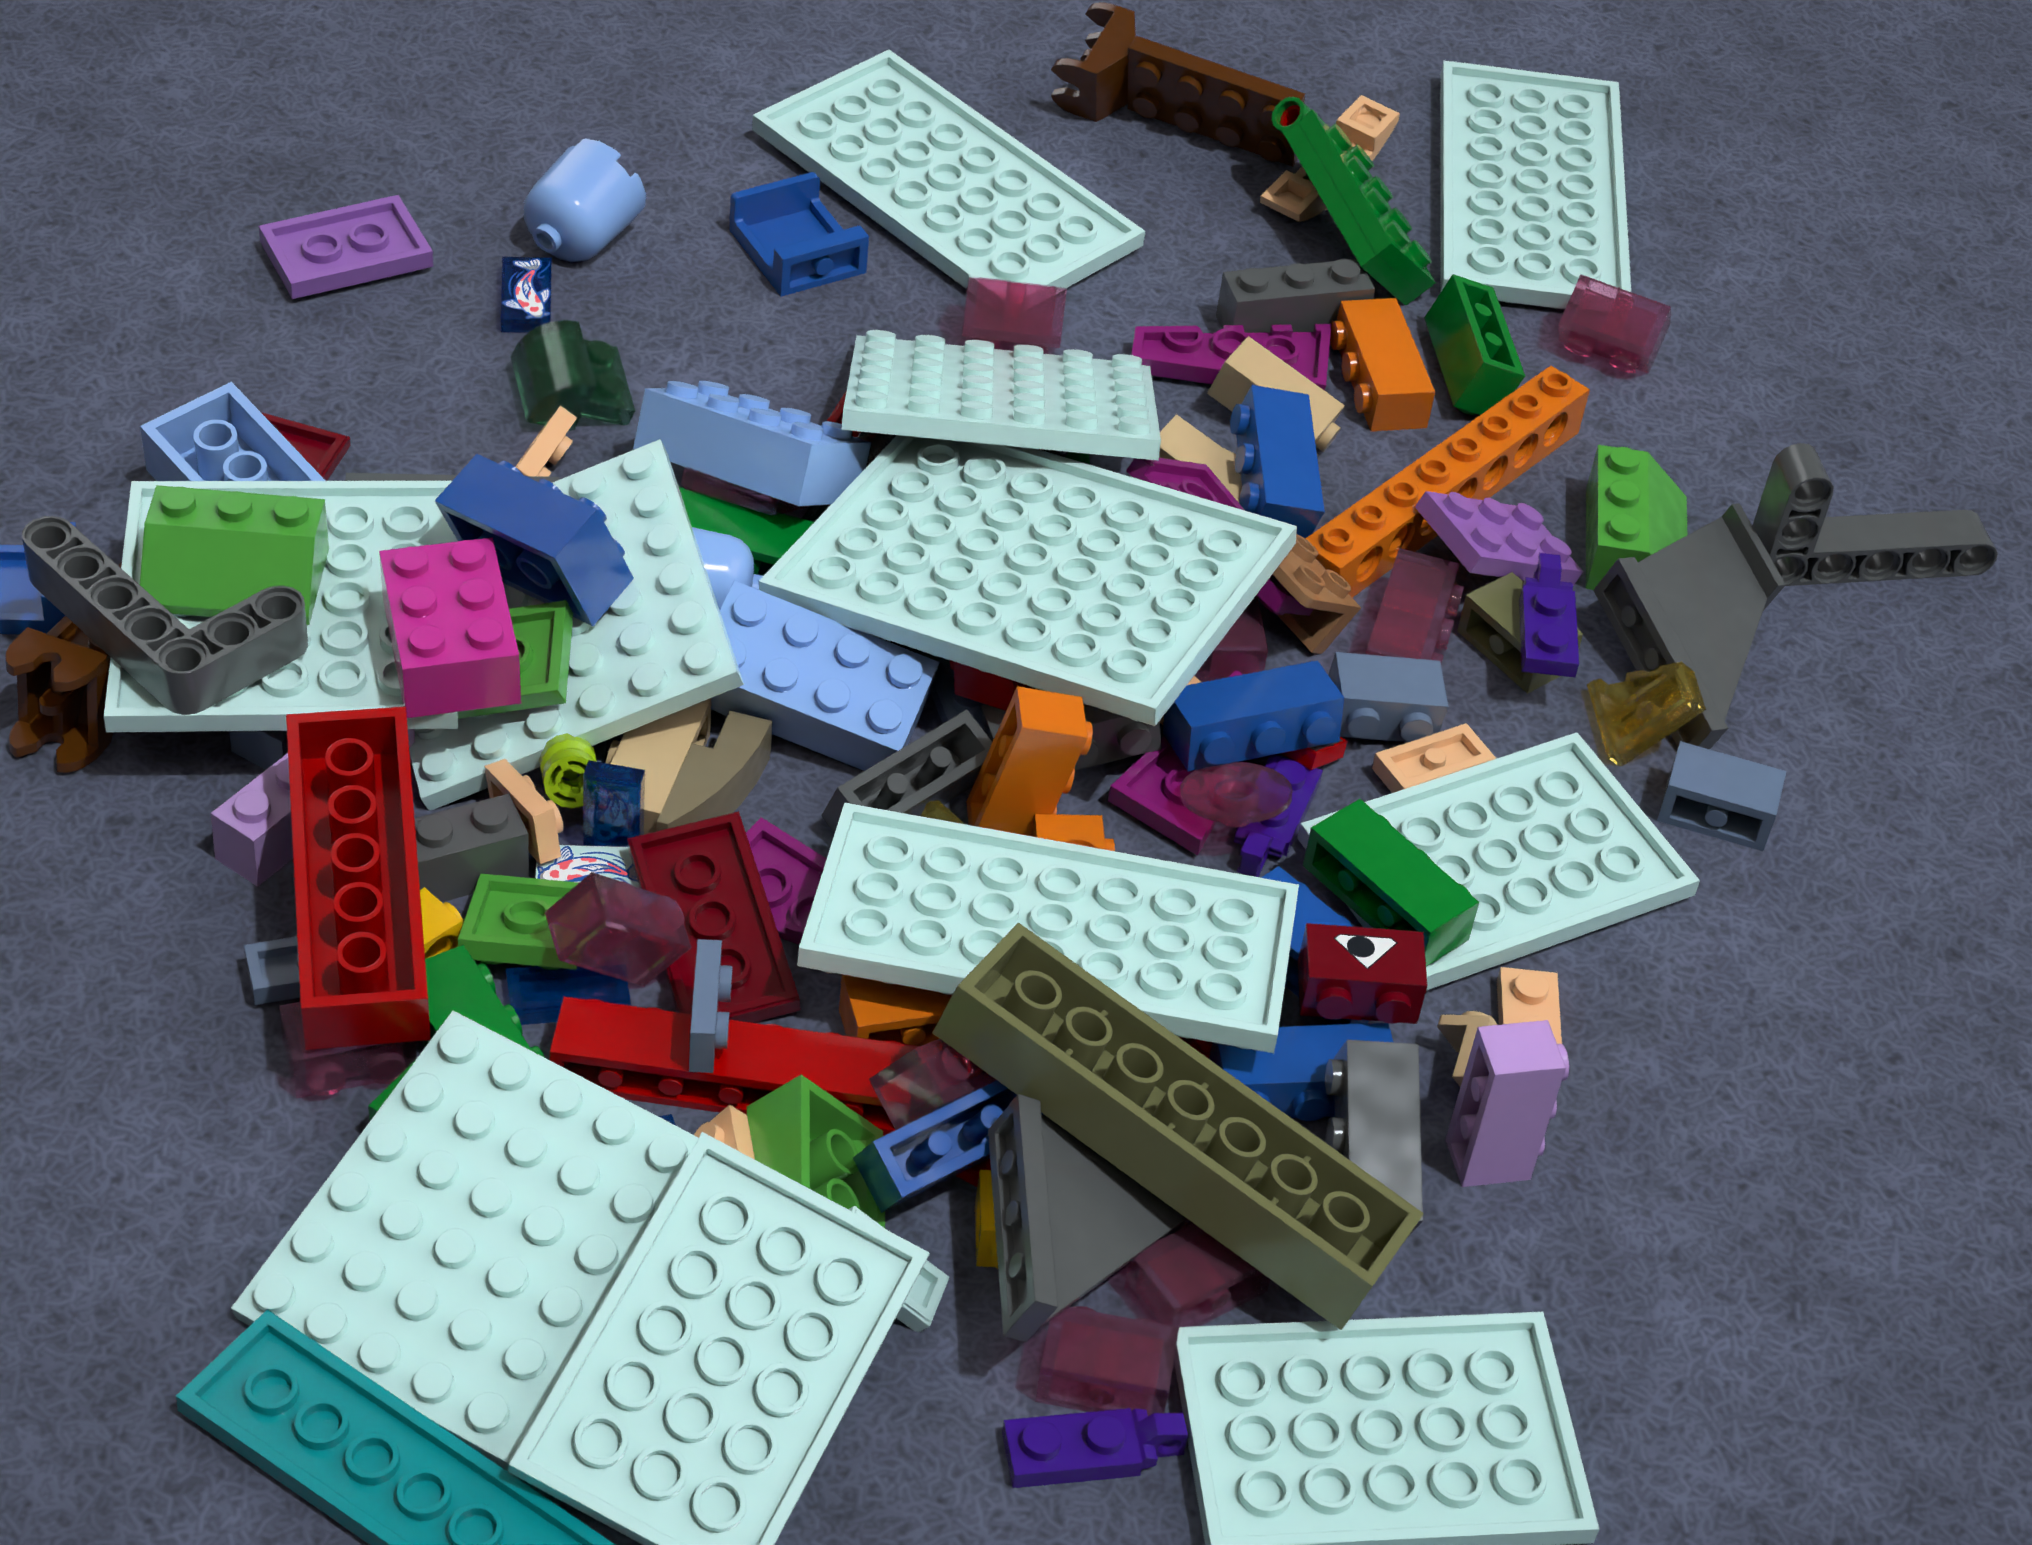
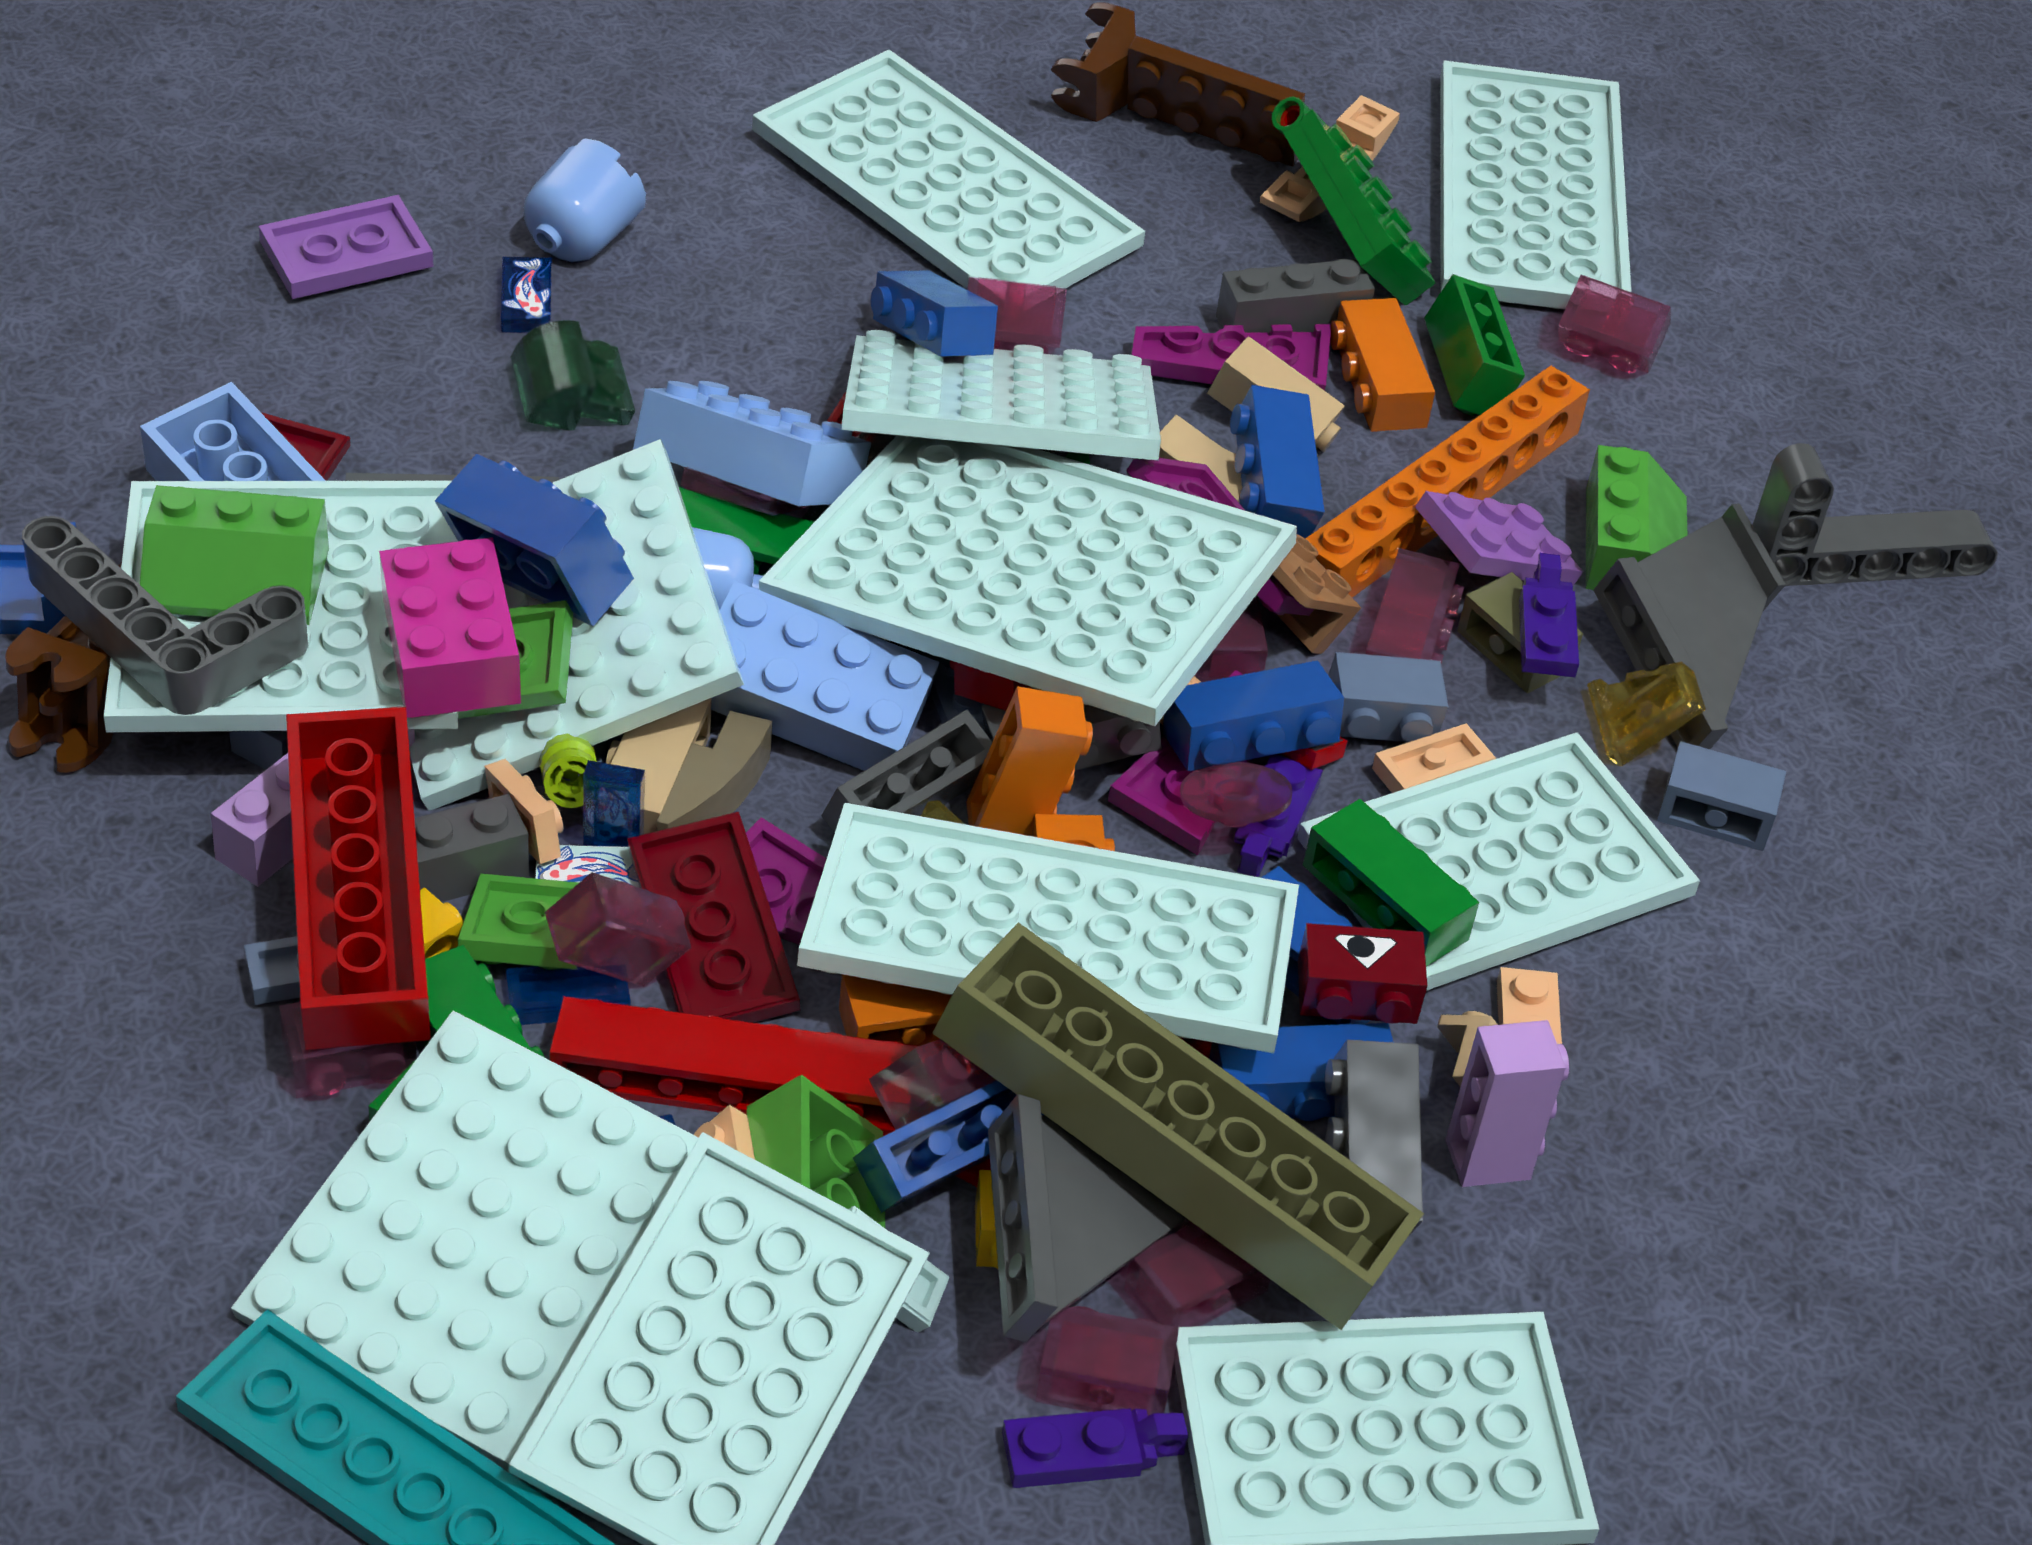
light nougat plate [515,406,577,477] -> none
sand blue plate [689,939,733,1073] -> none
blue panel [729,172,869,297] -> none
none -> blue brick [871,270,998,356]

